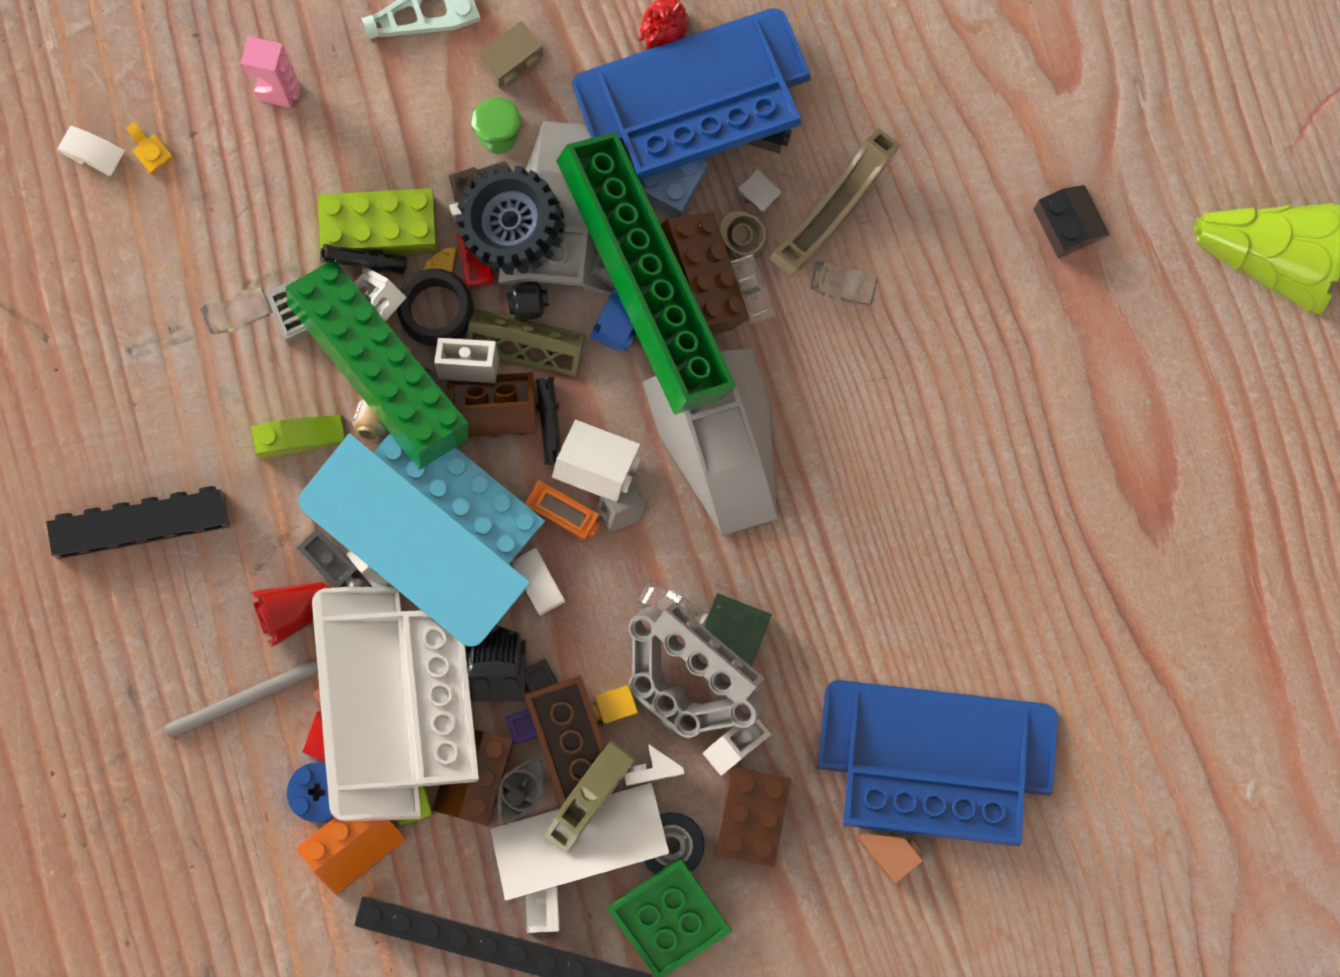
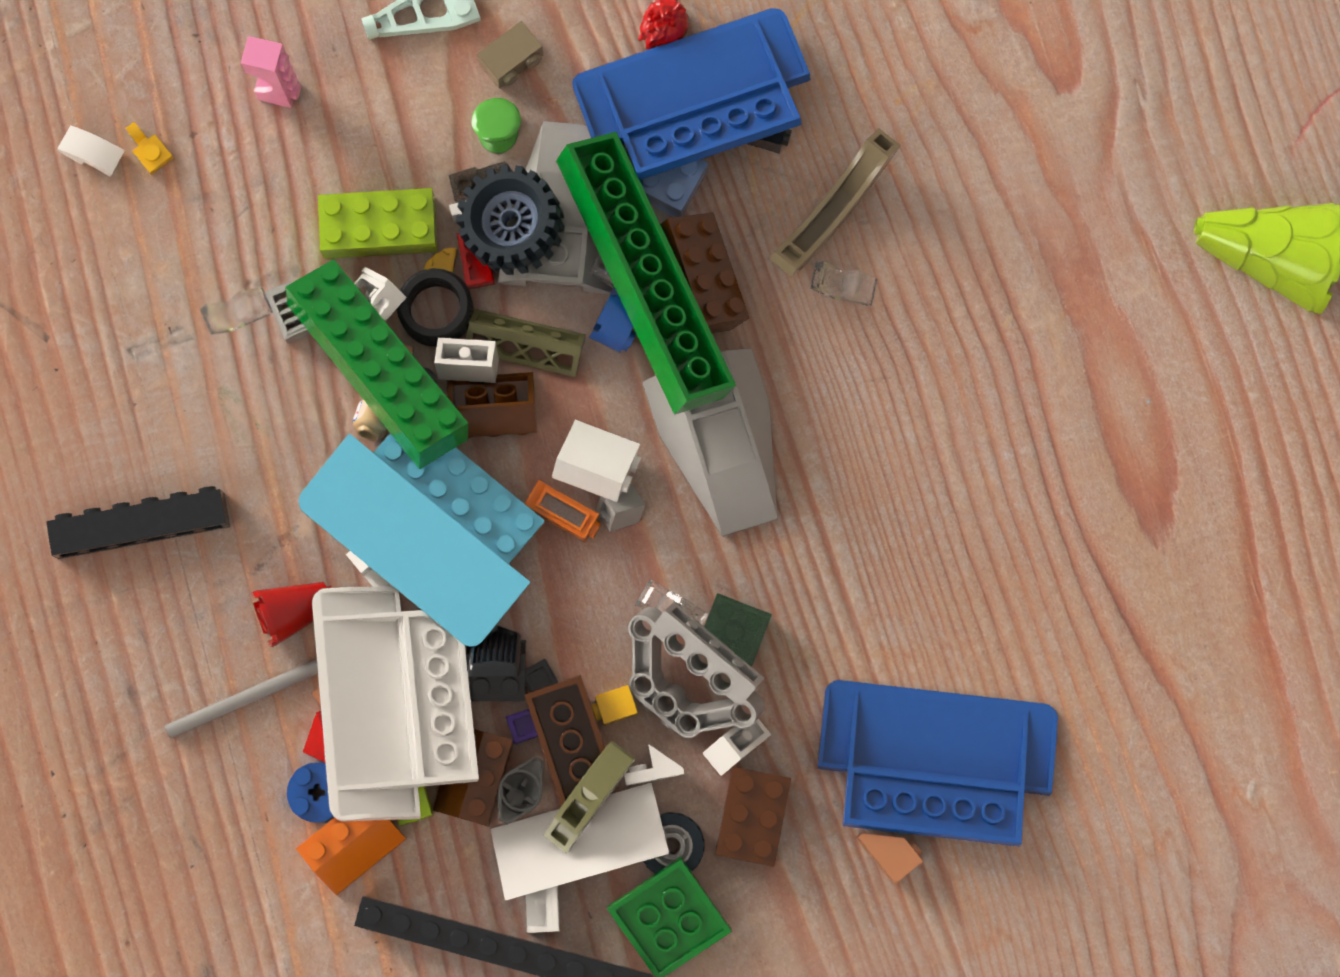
lime slope [251,414,345,460] -> none
dark grey plate [297,528,369,588] -> none
black pin [320,243,407,275] -> none
black head [506,282,549,321] -> none
white slope [511,548,566,616] -> none
black pin [536,377,561,465] -> none
dark tan piece [718,210,767,261] -> none
clear slope [731,254,776,326] -> none
light grey panel [737,169,782,212] -> none
black slope [1033,185,1110,259] -> none

